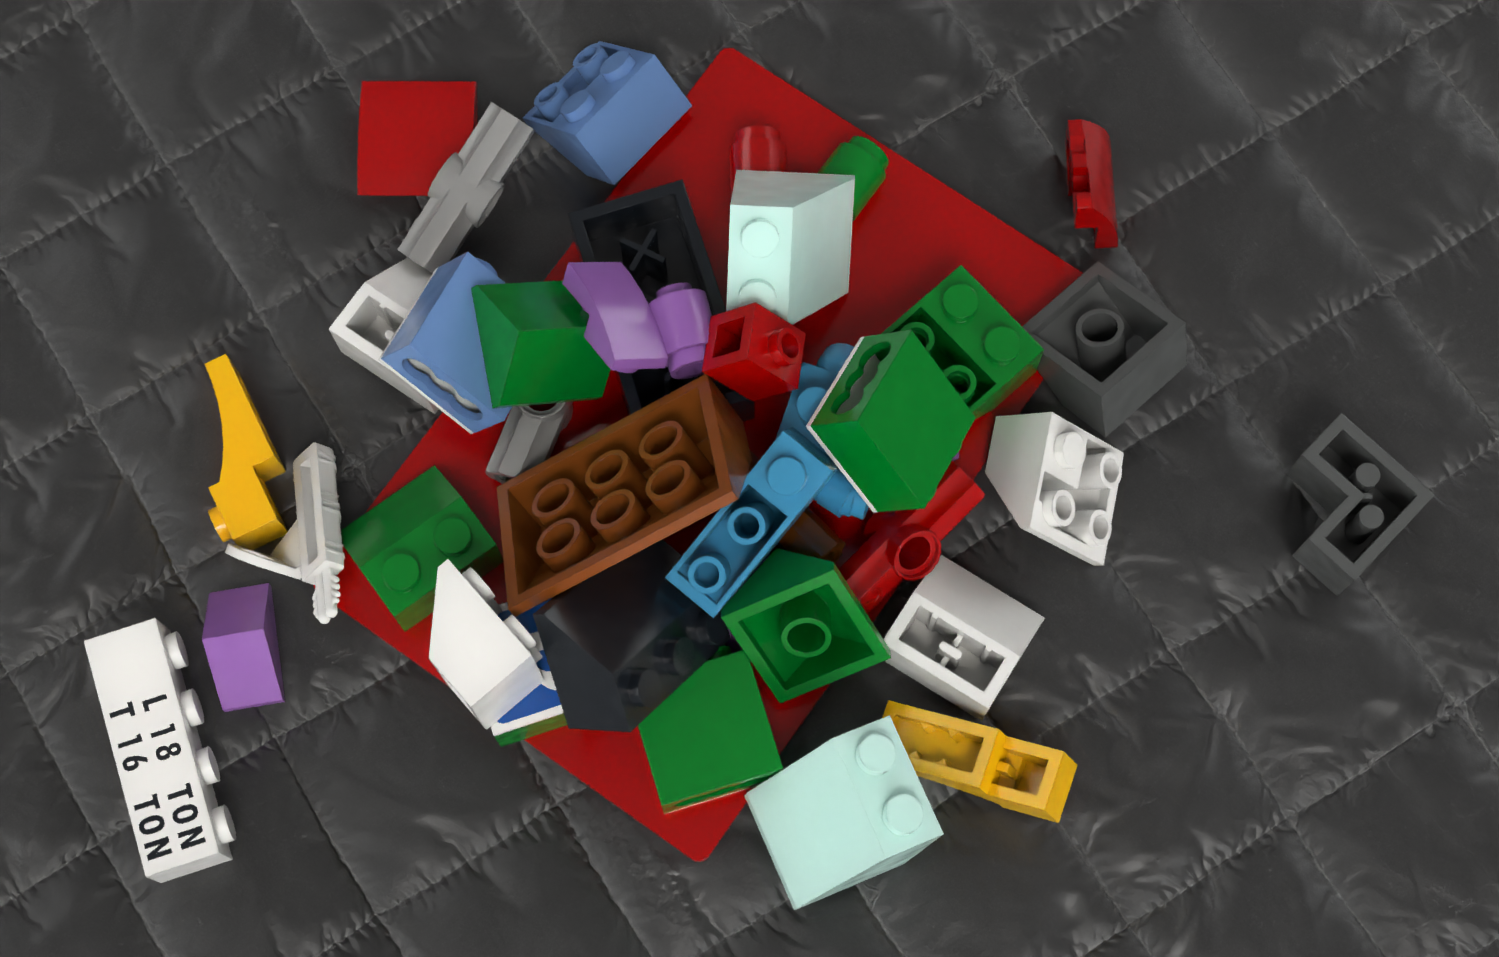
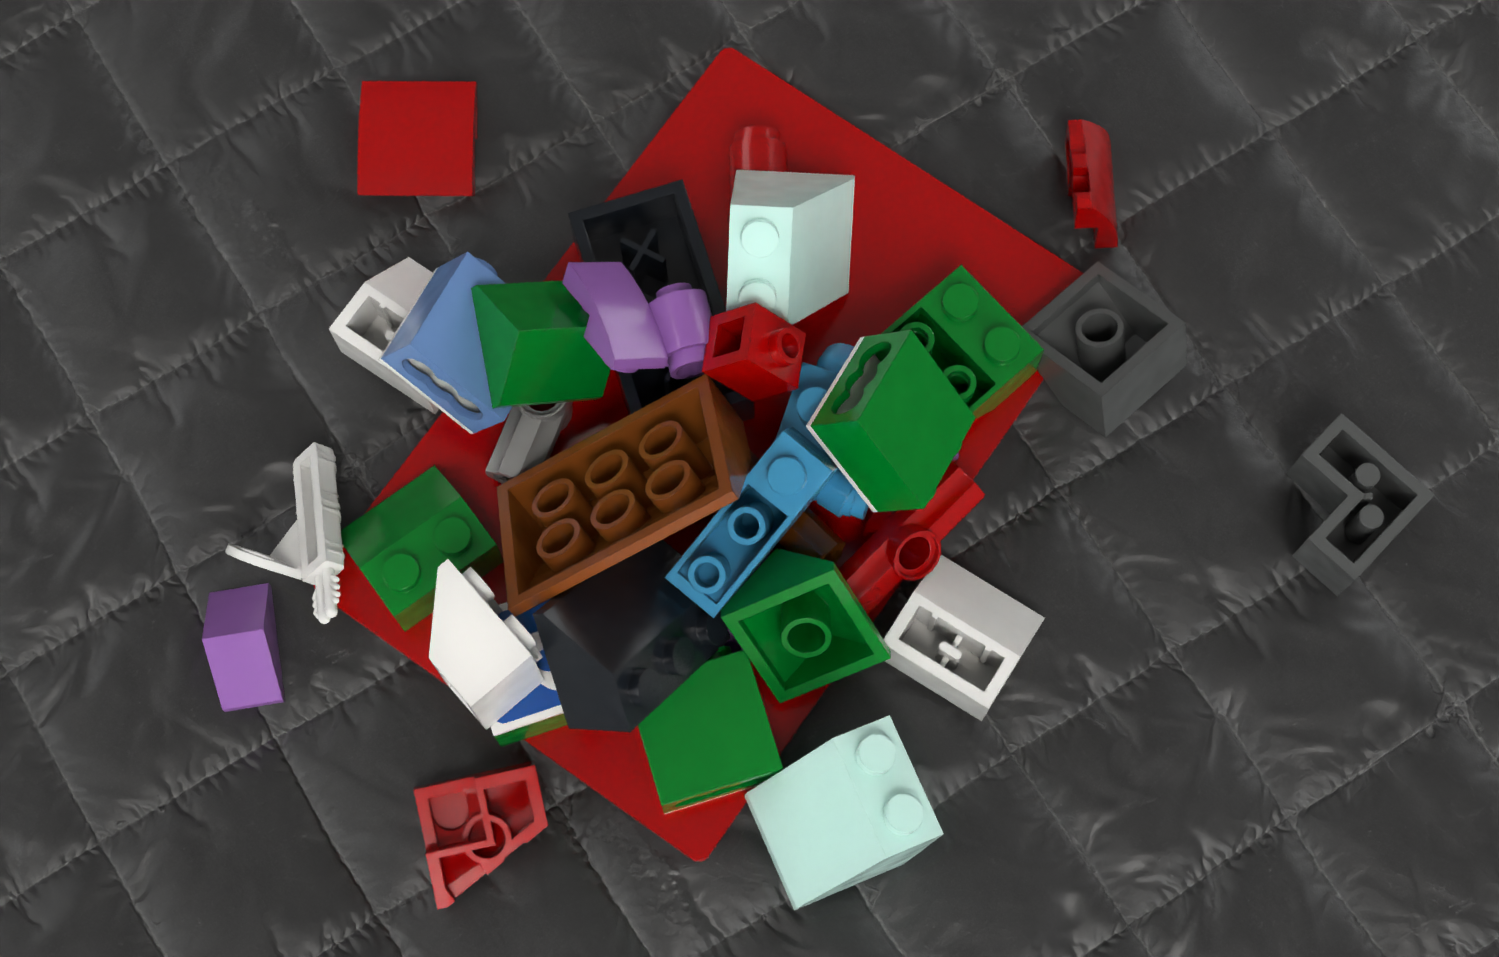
white brick [84,618,236,883] -> none
yellow slope [204,354,288,550] -> none
light grey piece [397,102,535,273] -> none
medium blue slope [522,41,692,185] -> none
green brick [817,136,889,221] -> none
yellow slope [882,700,1078,823] -> none
white slope [985,412,1124,566] -> none
none -> red slope [413,760,548,910]

